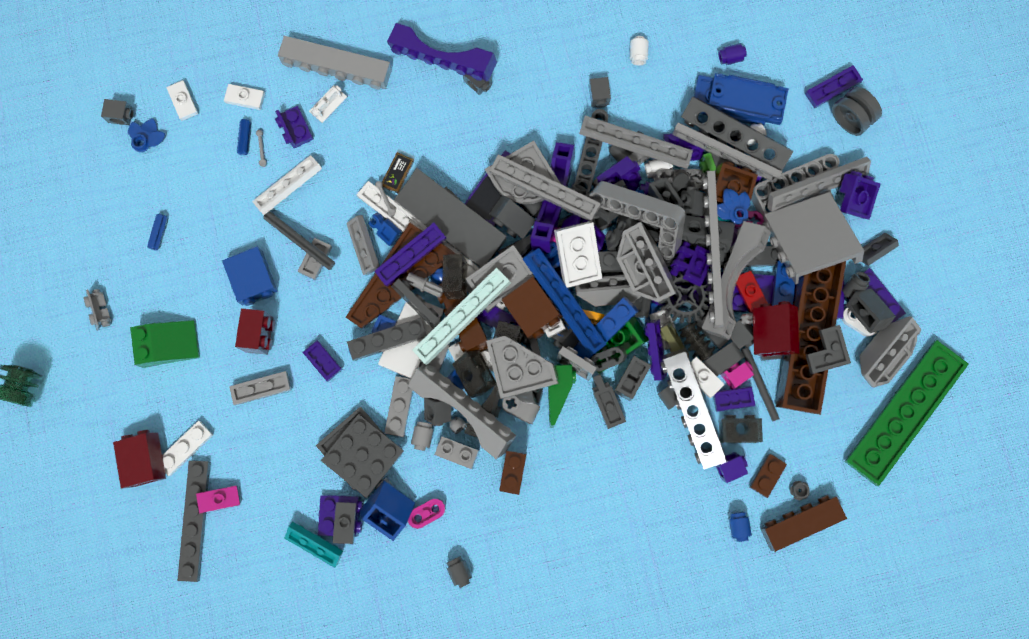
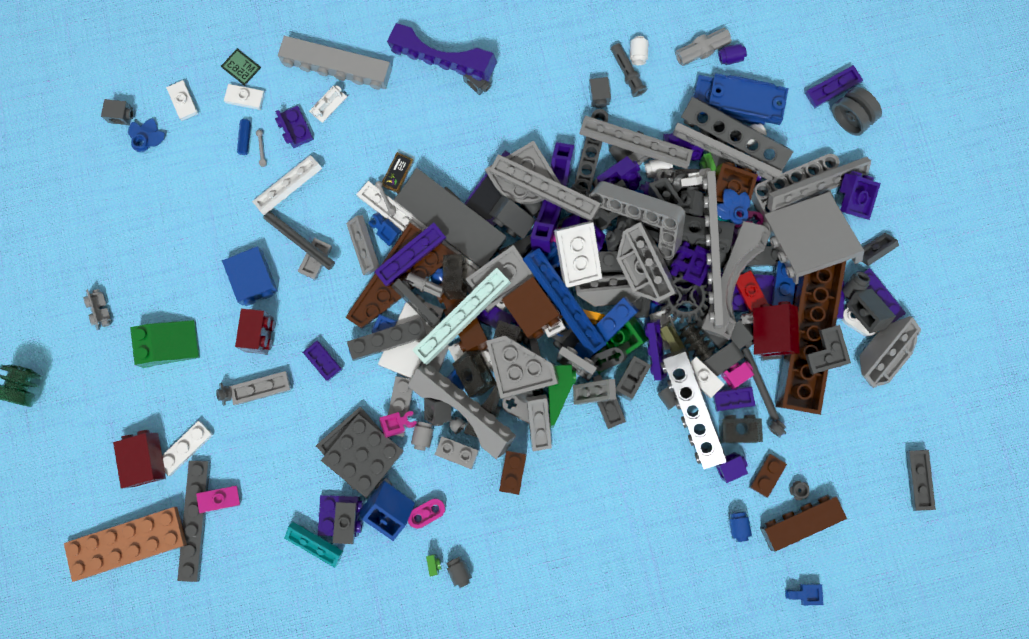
blue axle [147,214,167,251] -> none
green plate [844,340,969,486] -> none
none -> nougat plate [64,507,187,582]
none -> dark grey plate [216,383,232,406]
none -> clear green sticker [221,48,261,86]
none -> dark pink plate [379,411,417,438]
none -> bright green plate [426,554,442,577]
none -> light grey plate [526,394,552,451]
none -> light grey plate [573,379,616,405]
none -> dark grey pin [610,43,648,97]
none -> light grey piece [675,28,732,66]
none -> white plate [681,168,711,186]
none -> dark grey plate [768,420,786,438]
none -> blue plate [785,584,824,606]
none -> dark grey plate [906,450,936,511]

